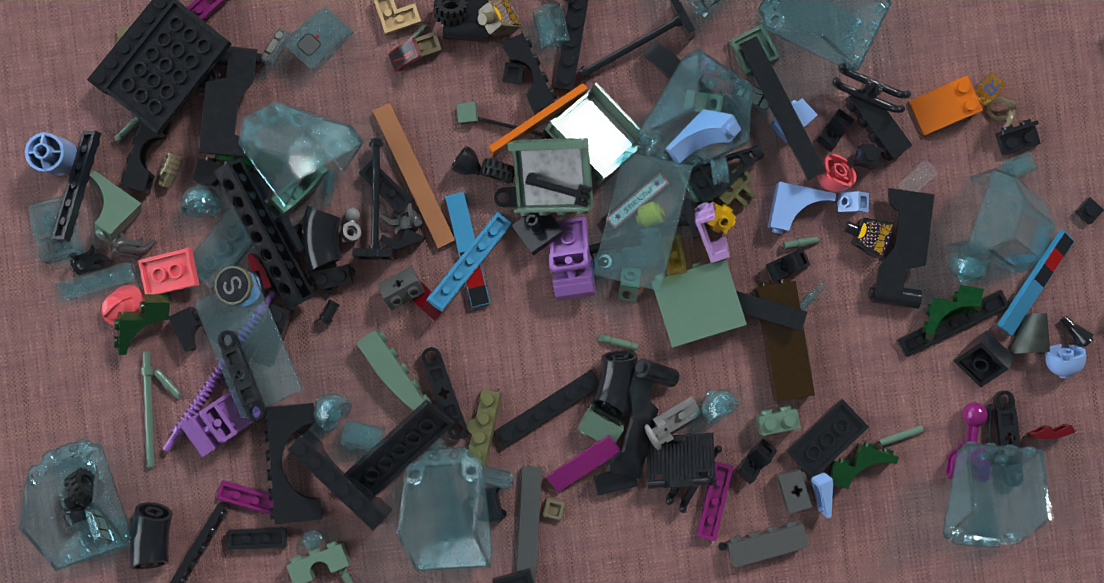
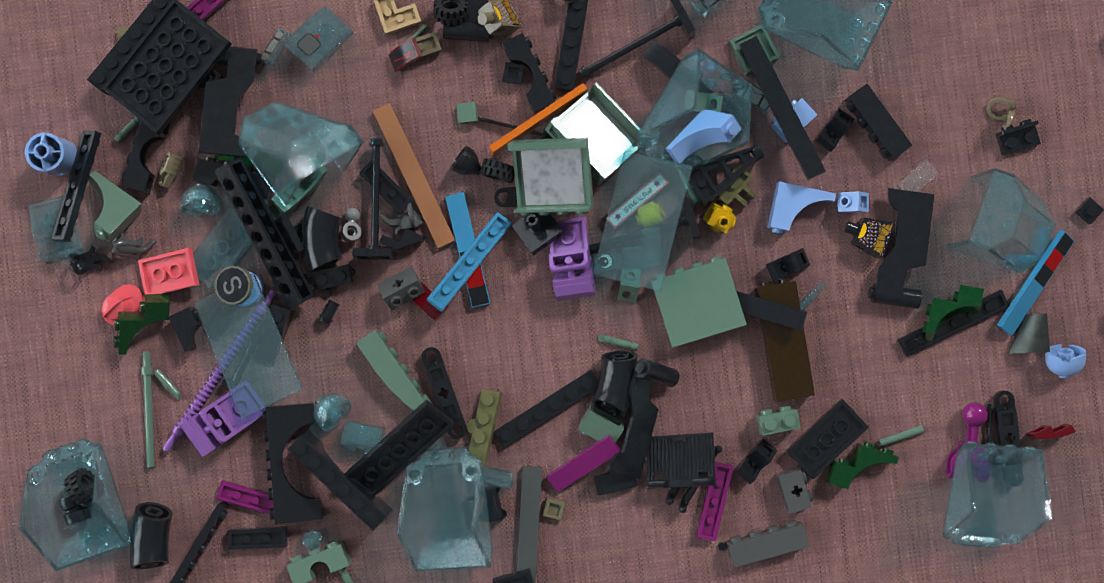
clear light blue plate [55,261,137,302] -> none
tile [84,506,114,545] -> none
black piece [217,330,267,422] -> none
dark red slope [247,253,276,289] -> none
clear light blue piece [324,170,334,207] -> none
black hinge [525,172,592,207] -> none
clear light blue brick [532,3,570,48] -> none
light grey piece [644,396,701,450] -> none
clear yellow slope [660,235,687,276] -> none
lavender panel [695,202,730,263] -> none
clear light blue cylinder [701,389,741,425] -> none
clear light blue wheel [710,156,730,185] -> none
sand green piece [783,237,820,249] -> none
light blue slope [811,473,833,518] -> none
coral cylinder [817,154,857,193] -> none
black piece [832,63,911,113] -> none
black brick [854,143,882,169] -> none
orange slope [908,75,983,136] -> none
clear light blue cylinder [949,252,991,285] -> none
black slope [953,330,1014,387] -> none
clear yellow brick [974,72,1006,105] -> none
clear light blue brick [1002,151,1037,180] -> none
black cone [1060,315,1094,347] -> none

